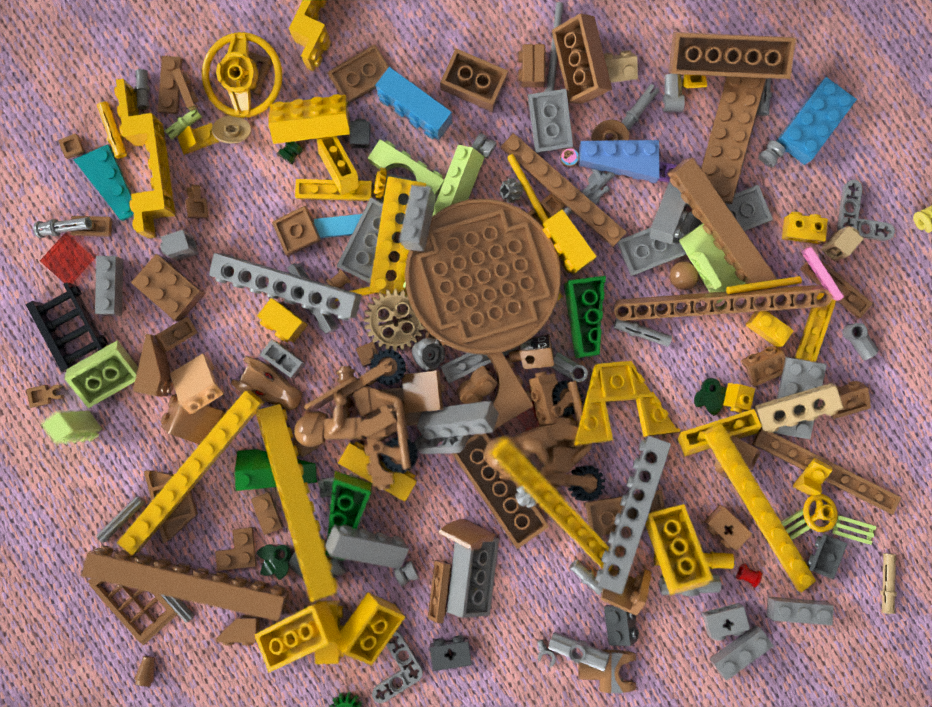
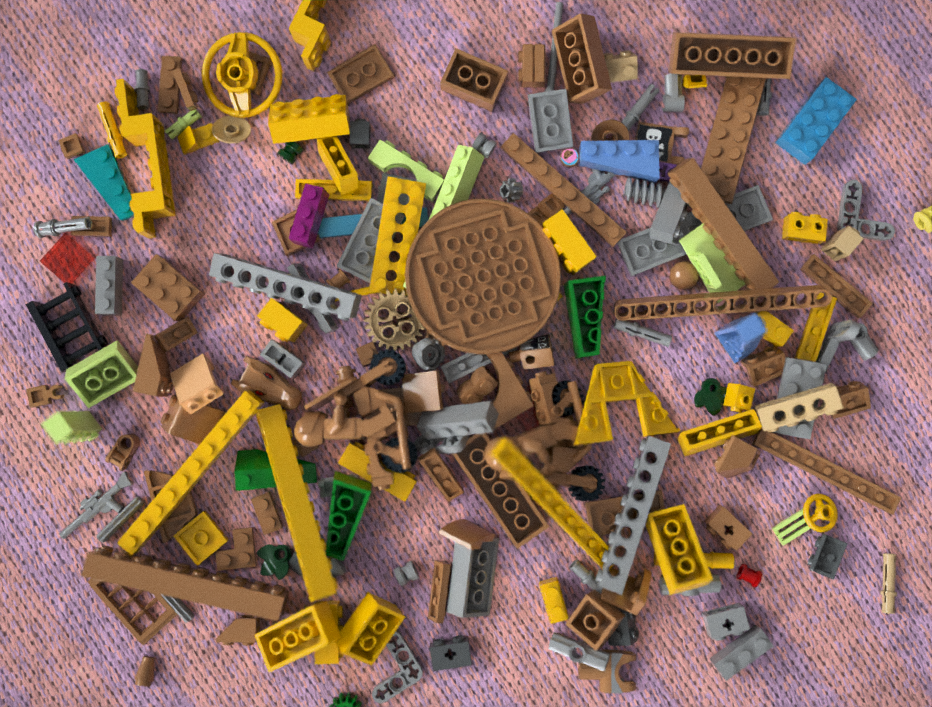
light grey brick [160,230,199,261] -> none
medium nougat plate [185,185,209,219] -> none
light grey brick [325,525,409,569] -> none
yellow gear [373,167,387,199] -> none
dark azure brick [376,67,452,141] -> none
light grey brick [399,185,436,252] -> none
yellow bar [507,154,548,224] -> none
light grey gear [516,486,537,508] -> none
light grey piece [537,640,556,668] -> none
light grey piece [550,352,588,382] -> none
yellow plate [703,423,816,593] -> none
yellow bar [726,276,802,294] -> none
light grey wheel [758,140,786,167] -> none
light grey brick [767,597,834,625] -> none
yellow slope [793,458,832,496] -> none
bright pink tile [801,247,843,301] -> none
yellowish green tile [832,515,876,545] -> none
none -> light grey piece [59,472,133,539]
none -> medium nougat piece [105,434,140,472]
none -> yellow plate [173,510,229,566]
none -> magenta brick [288,183,329,249]
none -> medium nougat tile [418,447,464,502]
none -> yellow brick [538,577,569,624]
none -> medium nougat brick [566,590,625,651]
none -> light grey piece [623,177,665,208]
none -> flag [635,122,689,165]
none -> medium blue wedge [714,313,767,364]
none -> light grey beam [816,320,861,373]

